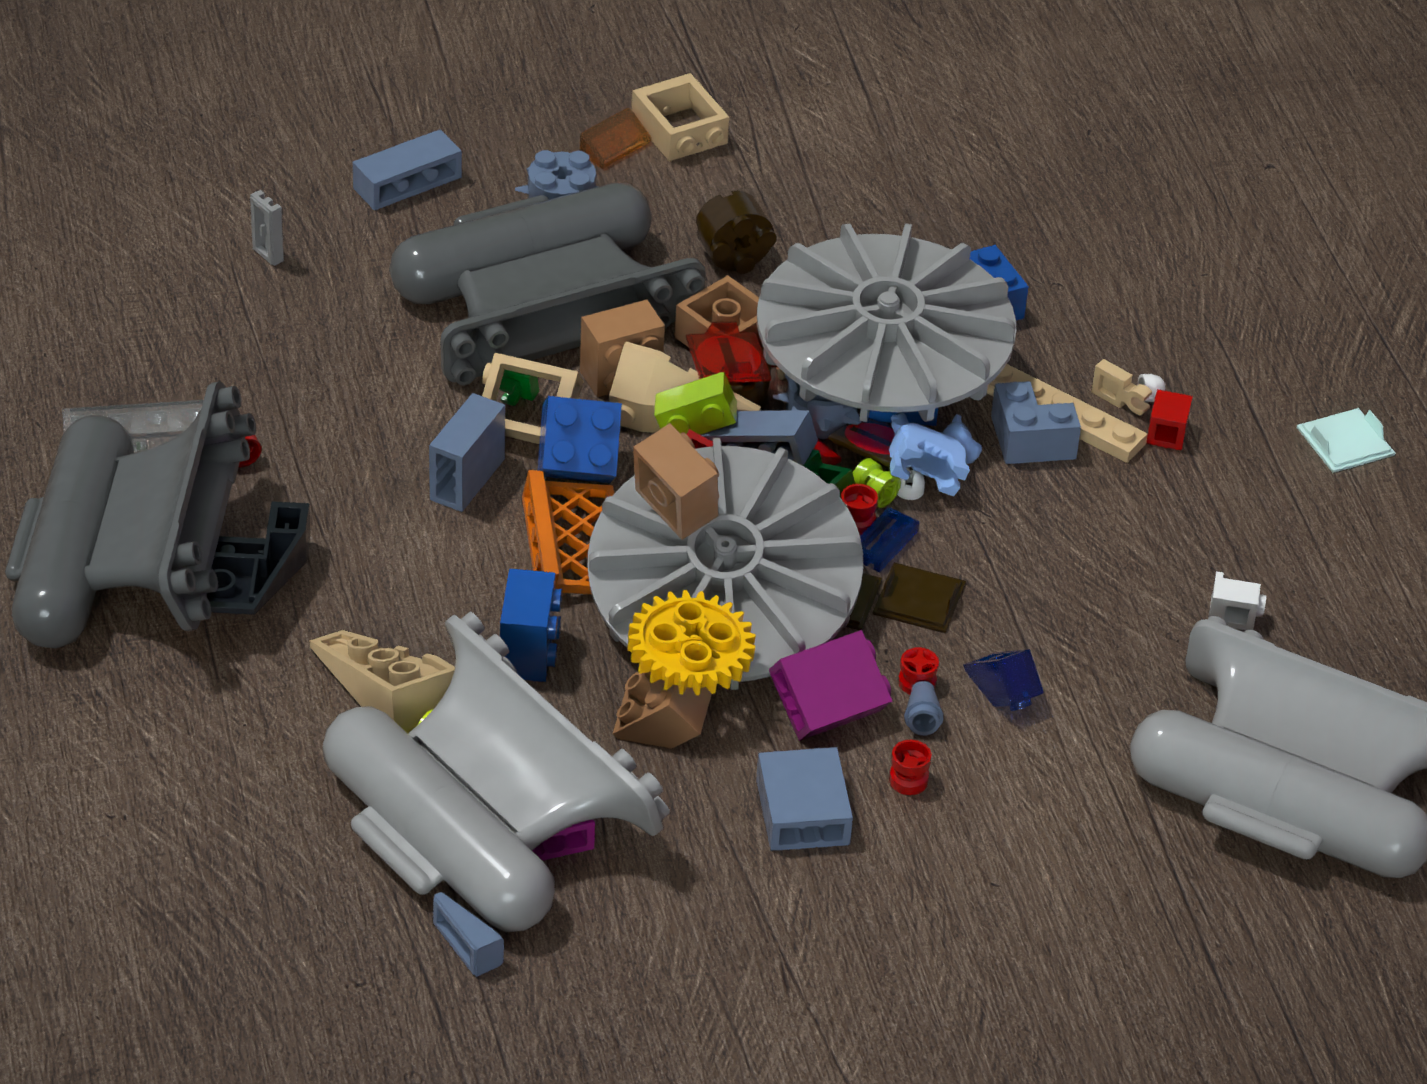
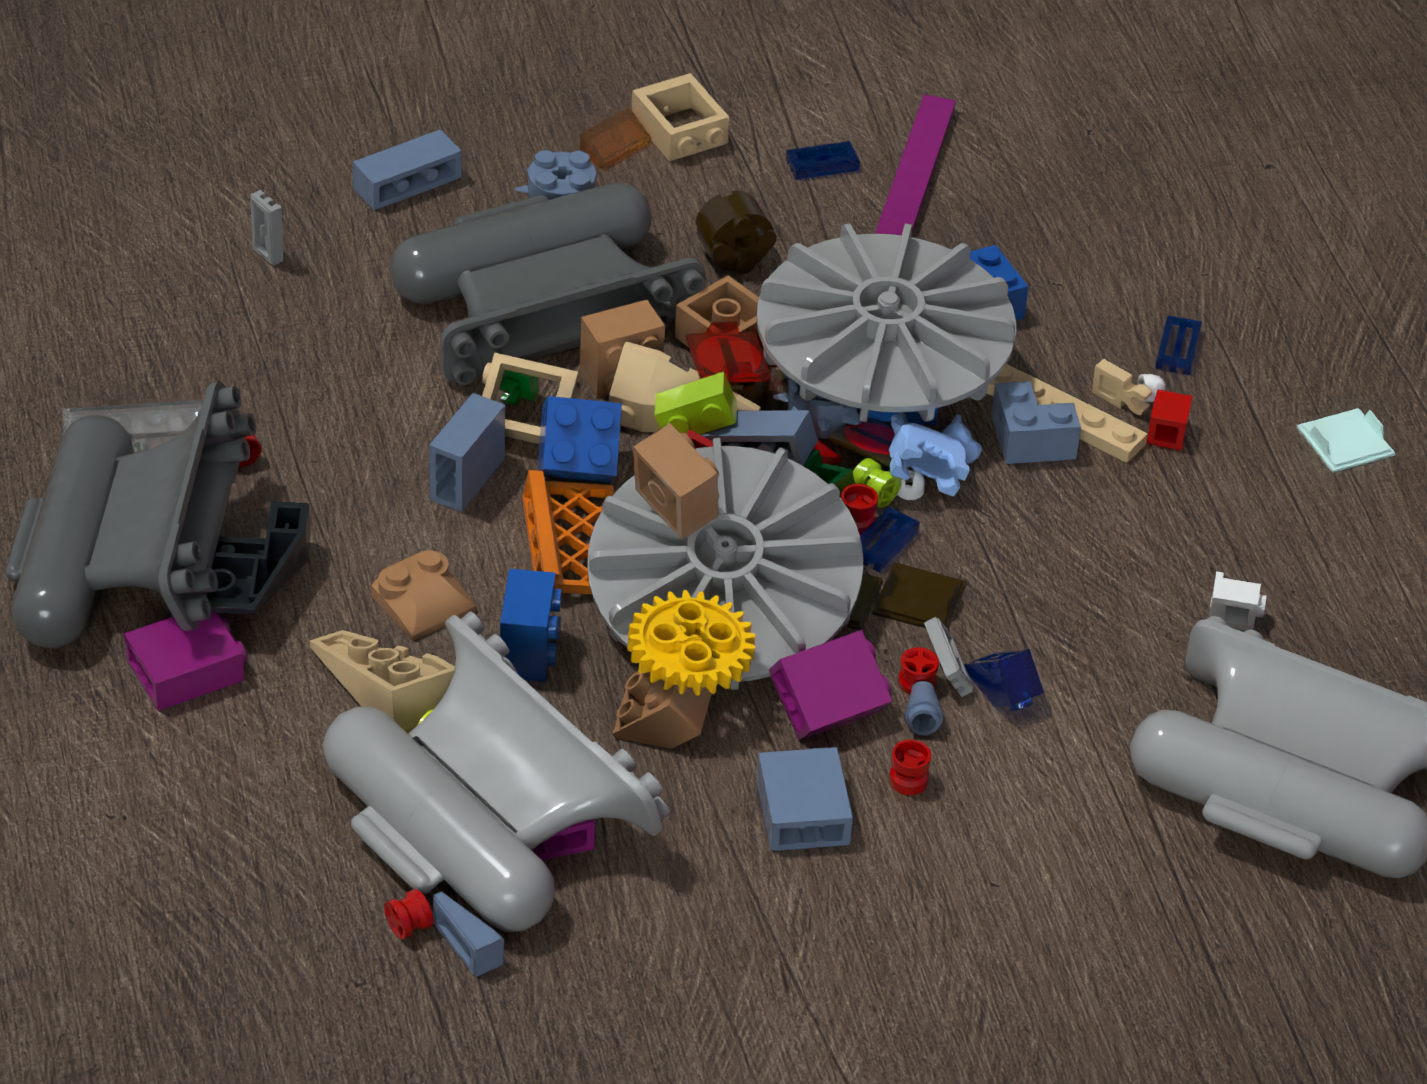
none -> magenta brick [124,613,247,711]
none -> medium nougat slope [371,550,477,641]
none -> red wheel [384,889,434,940]
none -> clear blue tile [786,141,860,180]
none -> magenta tile [875,94,956,237]
none -> light grey tile [924,617,974,697]
none -> clear blue tile [1155,315,1202,375]

